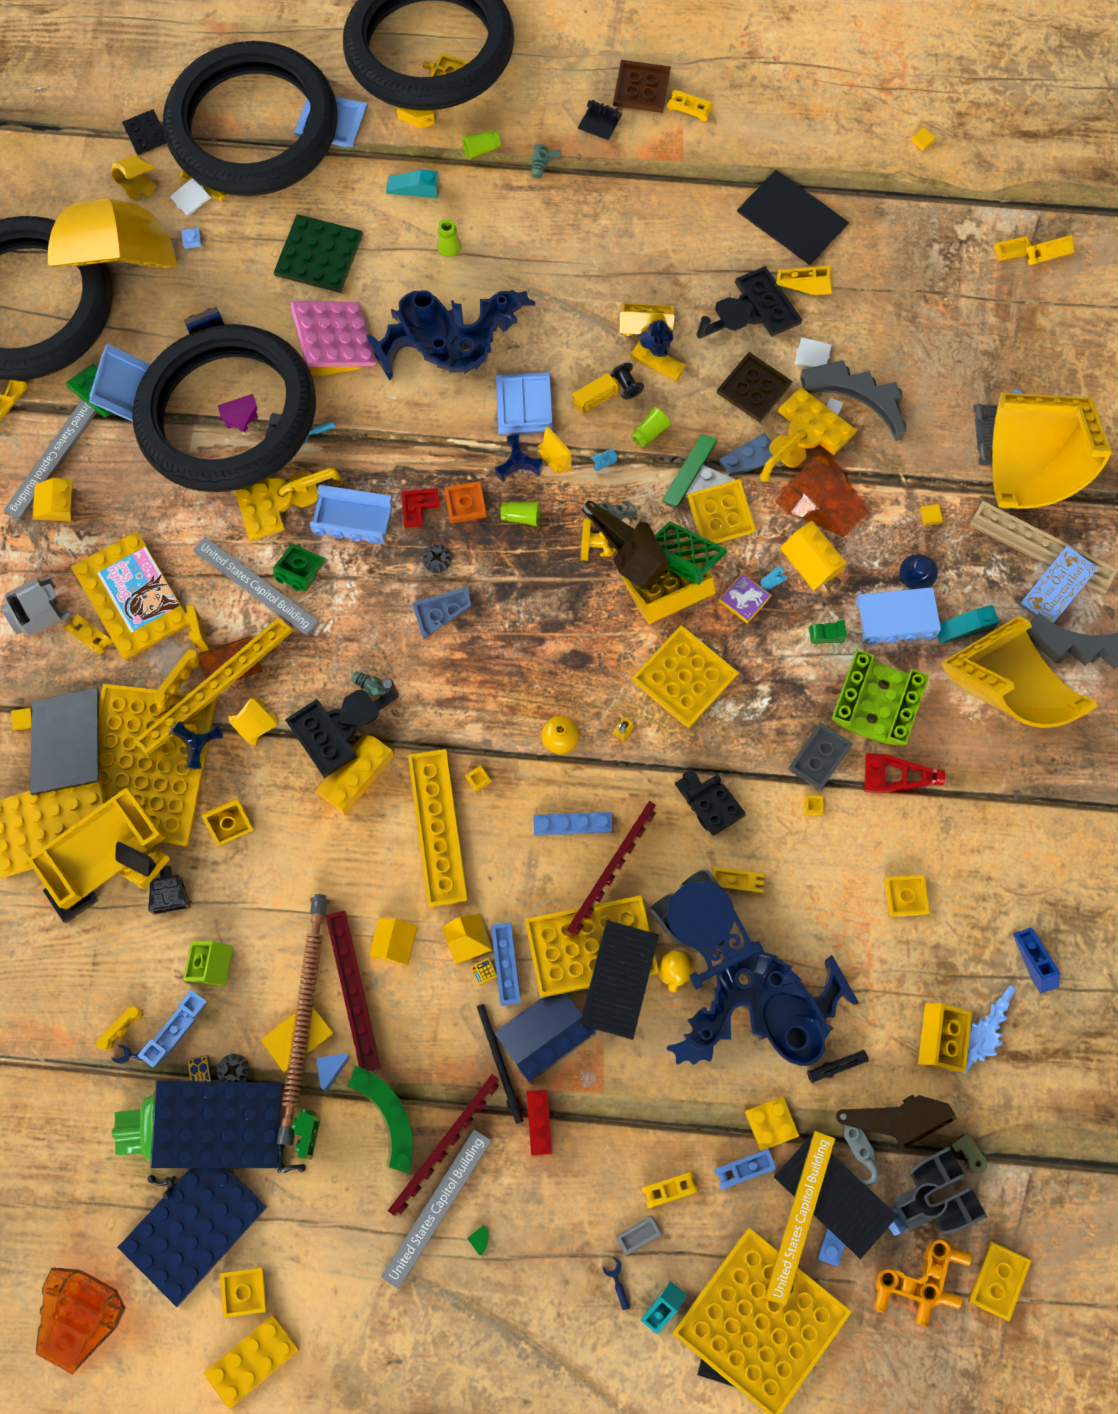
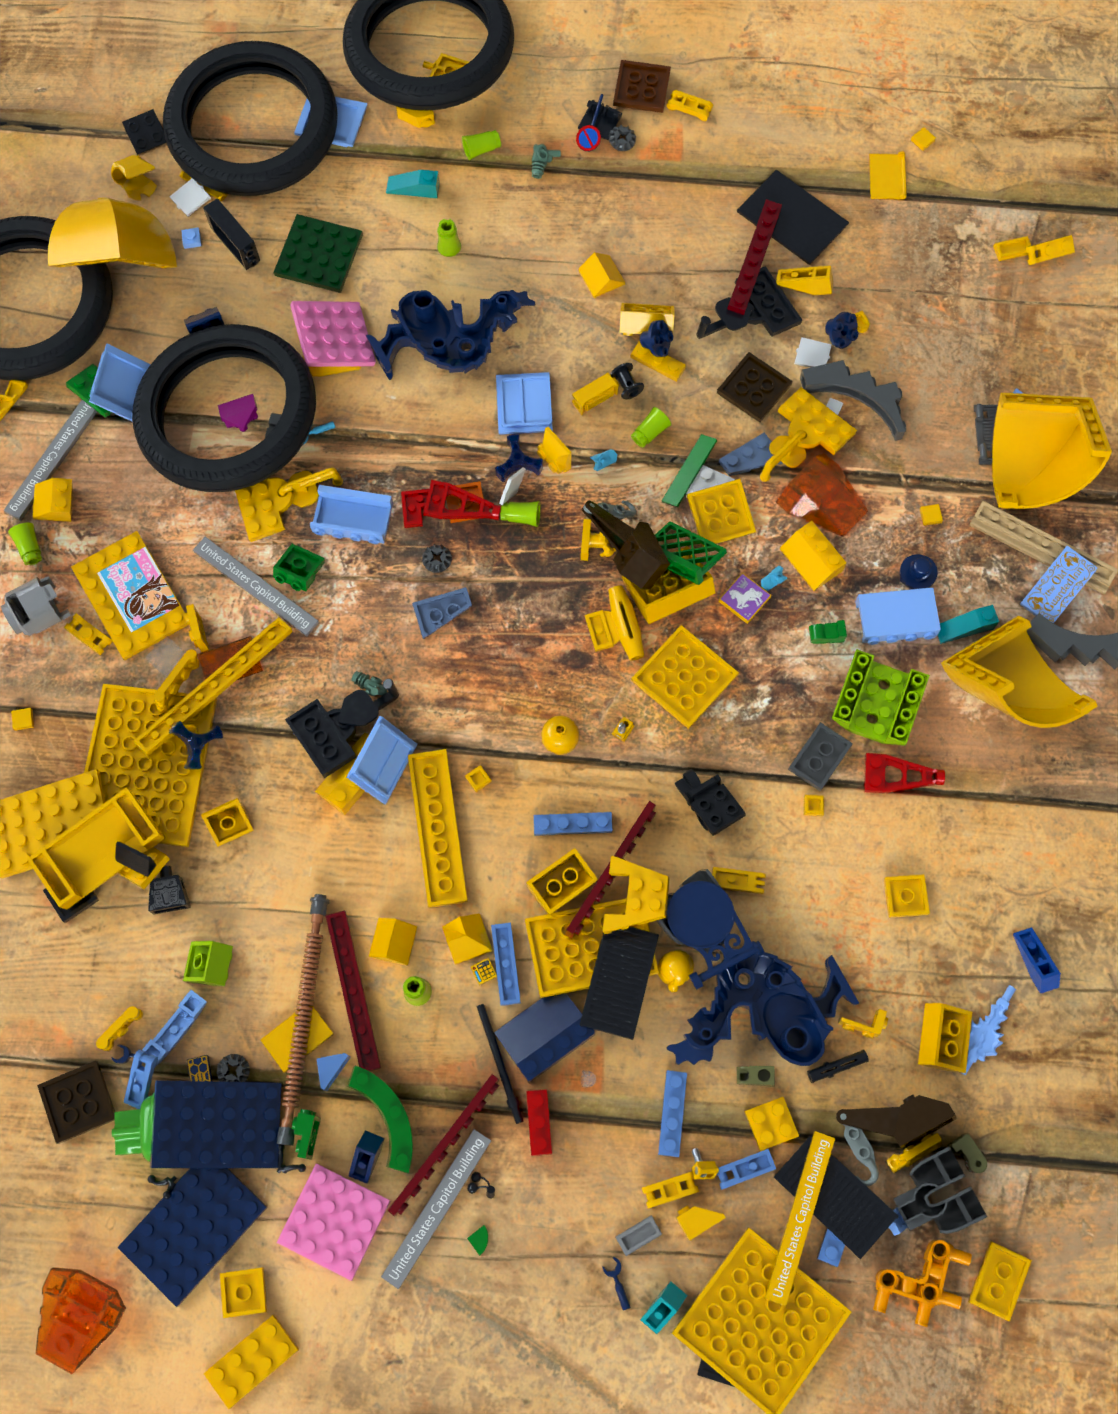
piece [30,688,99,795] -> none
yellow piece [228,697,278,746] -> none
none -> lime plant [8,522,42,566]
none -> dark brown plate [37,1061,115,1144]
none -> medium blue plate [124,1049,158,1109]
none -> black window [203,198,260,270]
none -> bright pink plate [277,1164,391,1281]
none -> light blue piece [346,716,418,805]
none -> dark blue slope [348,1130,384,1184]
none -> lime plant [403,976,432,1006]
none -> red plate [423,480,501,521]
none -> black piece [467,1172,495,1199]
none -> white piece [499,467,526,505]
none -> yellow slope [526,848,598,915]
none -> piece [576,94,604,152]
none -> yellow slope [578,252,625,298]
none -> yellow plate [585,585,644,661]
none -> yellow wing [603,856,670,934]
none -> dark grey gear [609,124,636,151]
none -> medium blue plate [658,1070,687,1157]
none -> yellow slope [675,1205,726,1240]
none -> yellow piece [692,1148,719,1179]
none -> dark red plate [727,199,782,315]
none -> olive leg [737,1066,775,1087]
none -> dark blue plate [825,312,859,348]
none -> yellow bracket [838,1009,888,1039]
none -> yellow tile [855,310,870,333]
none -> yellow piece [869,151,907,200]
none -> yellow hinge [886,1133,942,1173]

